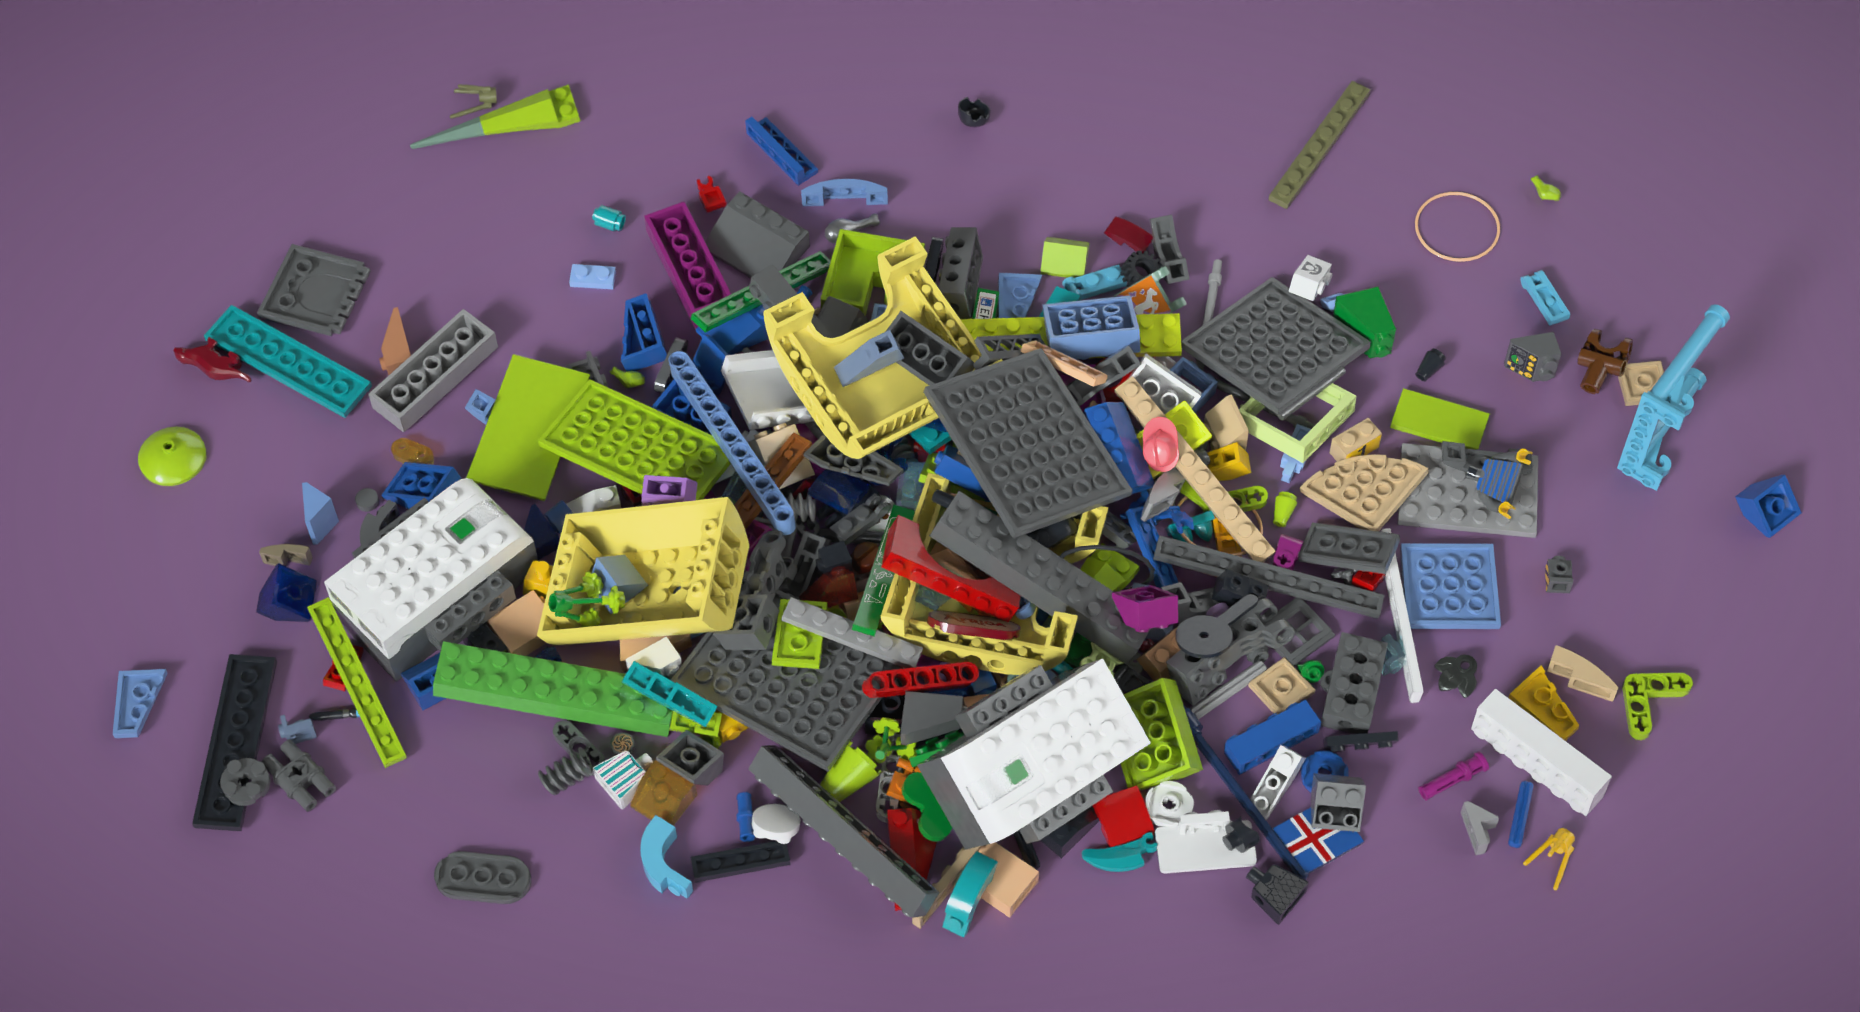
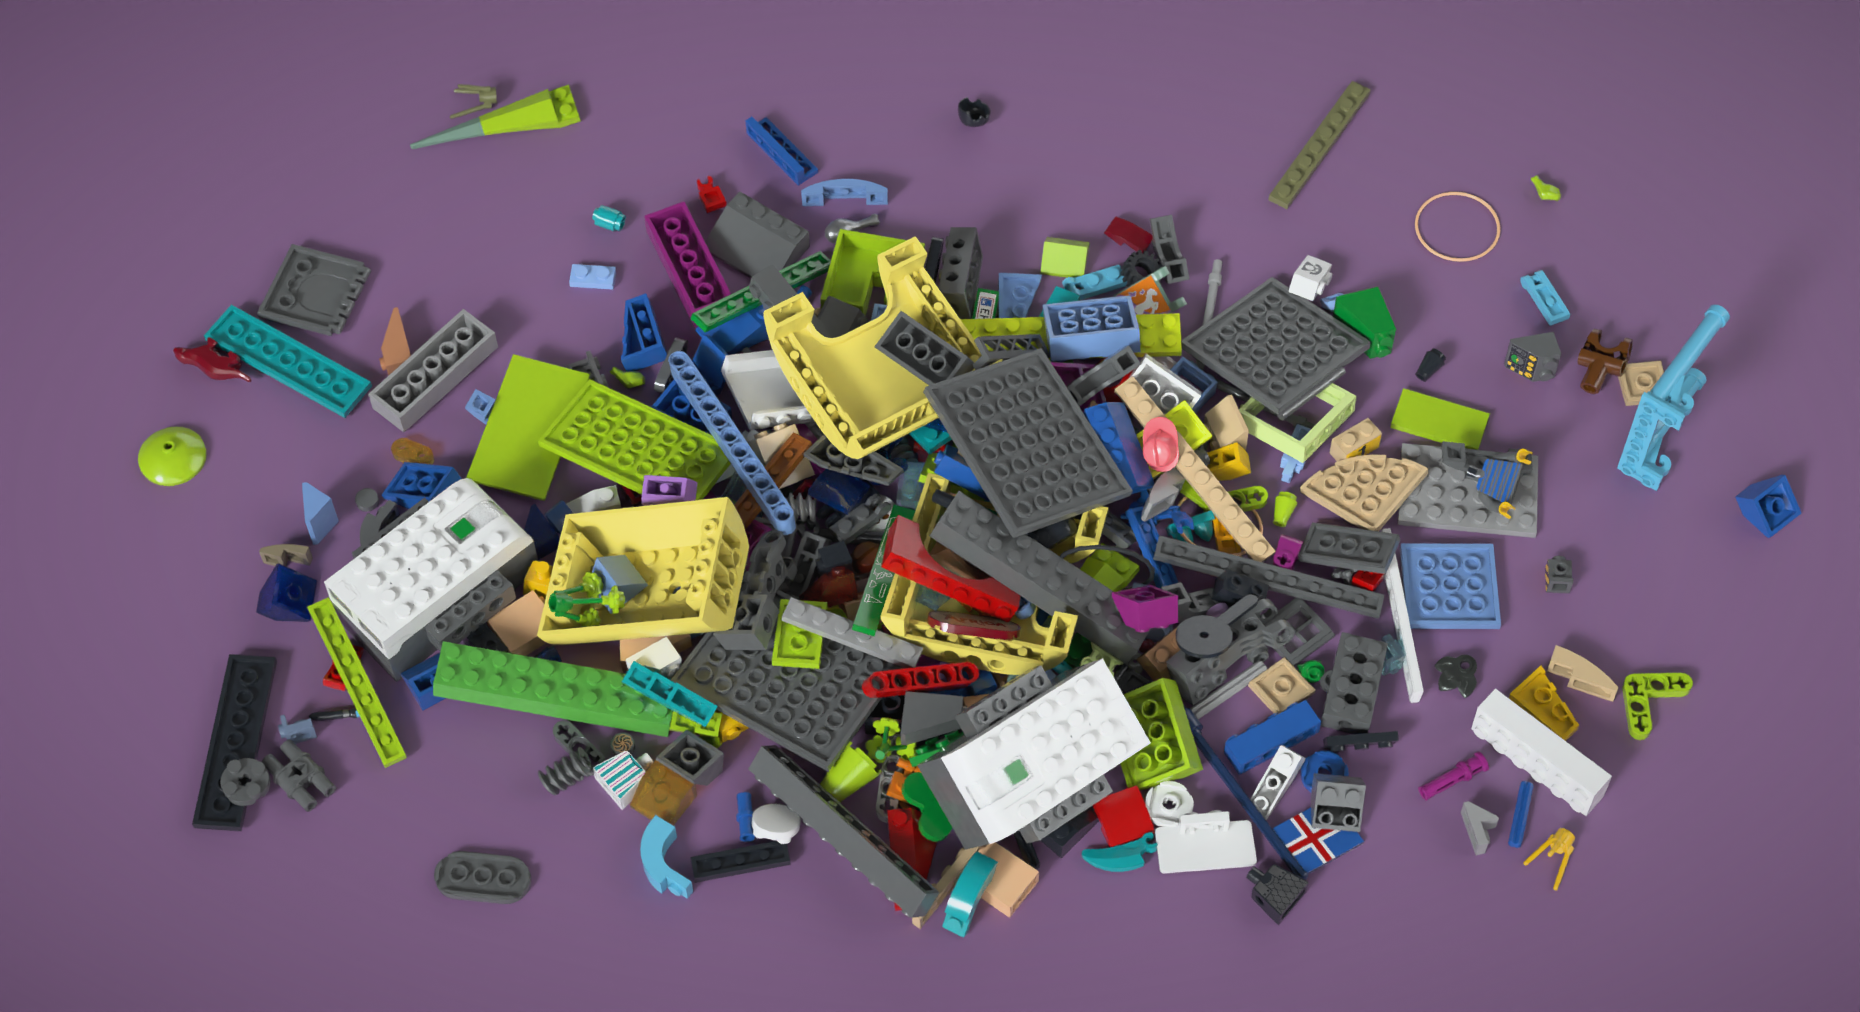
medium blue wing [113,669,168,738] -> none
sand blue slope [834,330,904,387] -> none
light nougat tile [1021,340,1108,387] -> none
black piece [1222,816,1260,853] -> none

